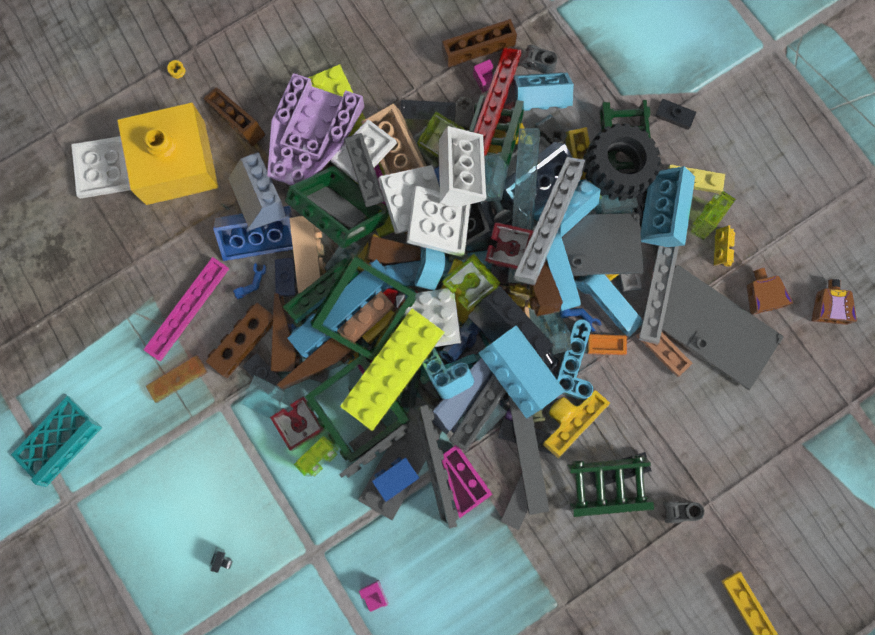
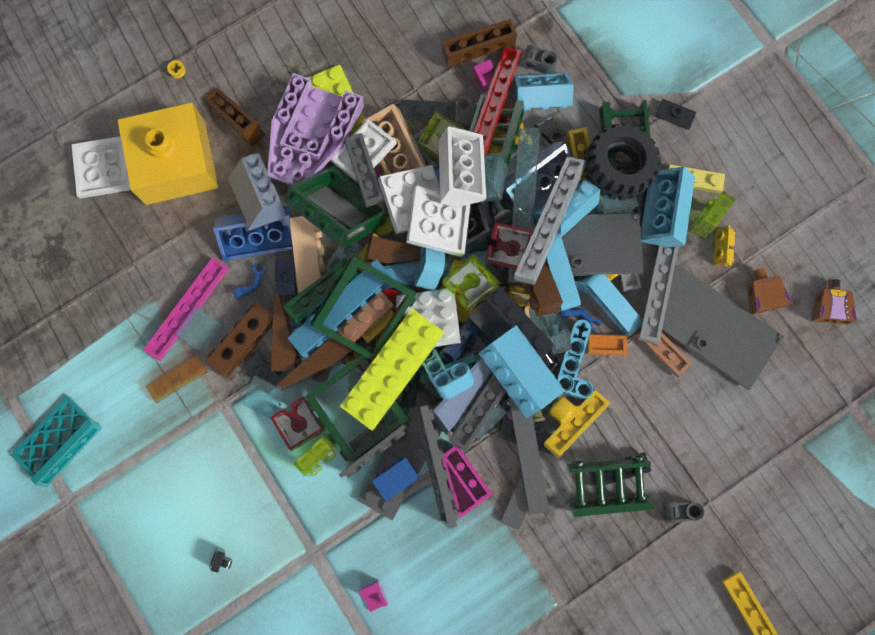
none -> clear light blue piece [176,307,222,352]

